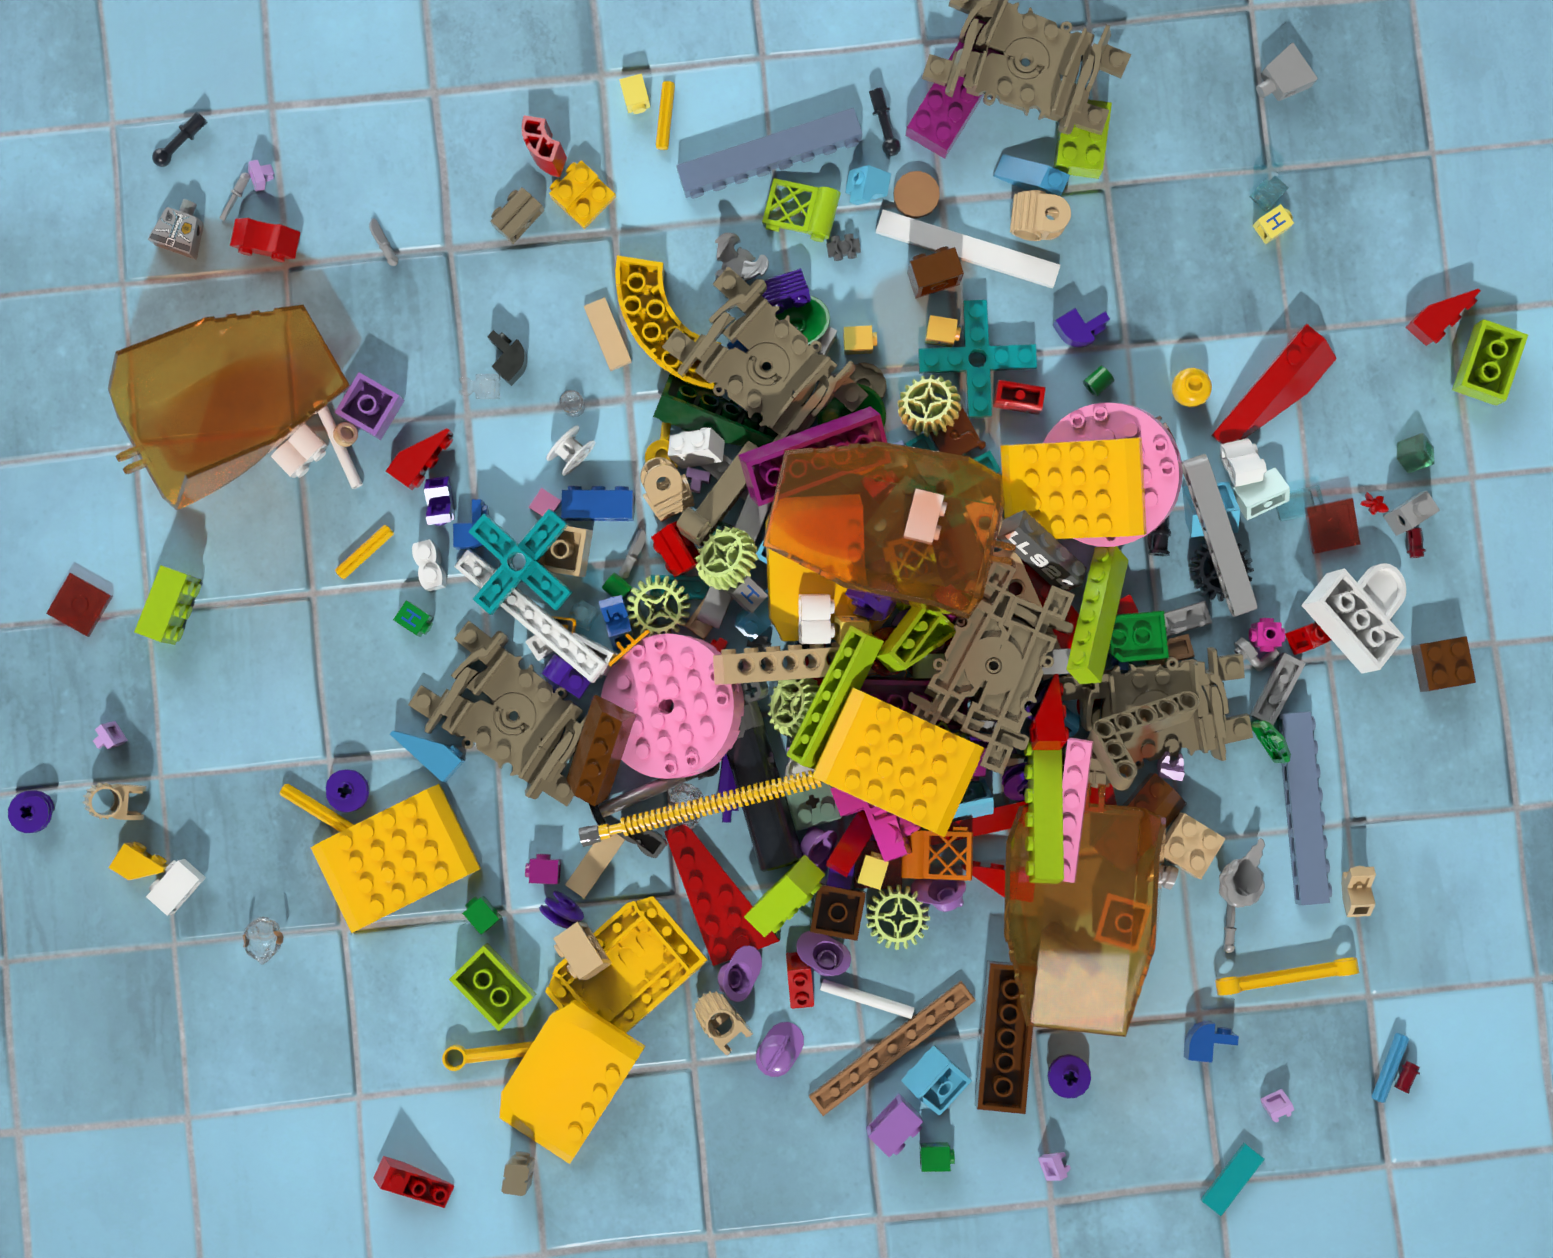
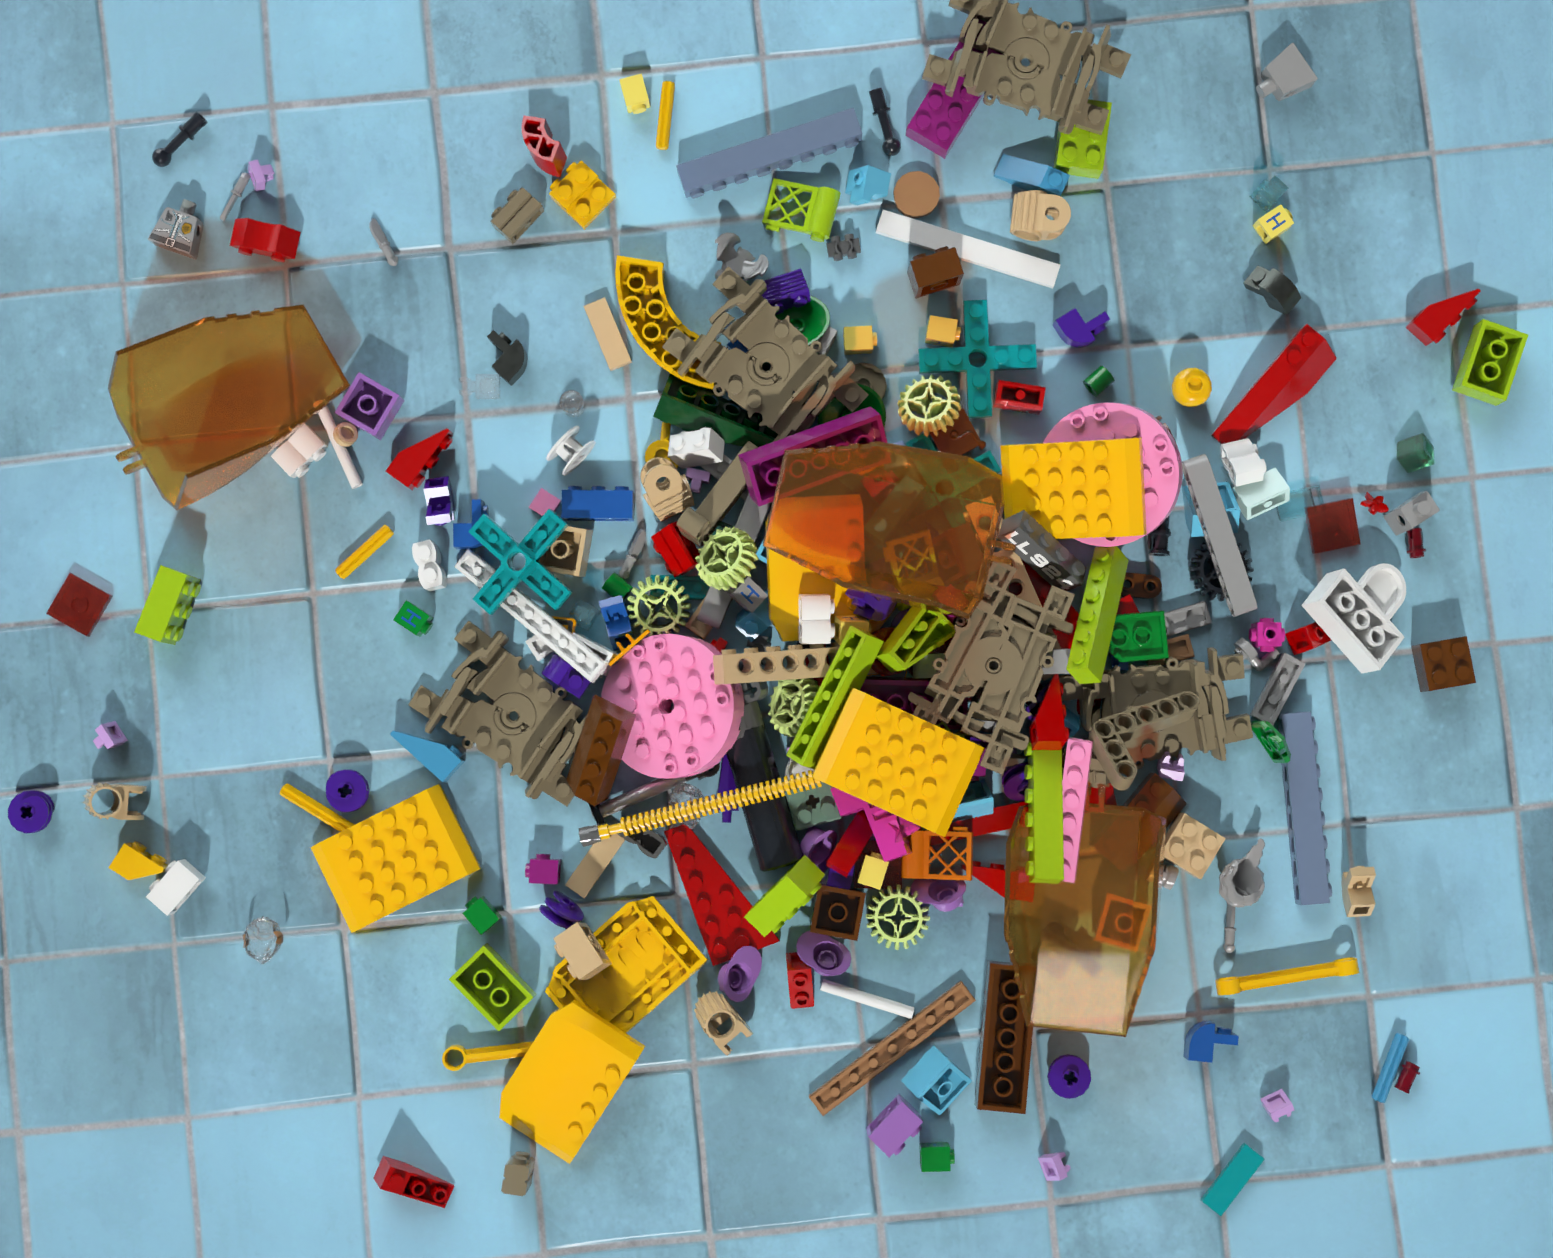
medium lavender piece [756,1022,804,1077] -> none
brick [904,489,947,545] -> none
none -> reddish brown plate [1121,572,1162,599]
none -> pearl dark grey brick [1243,266,1301,315]

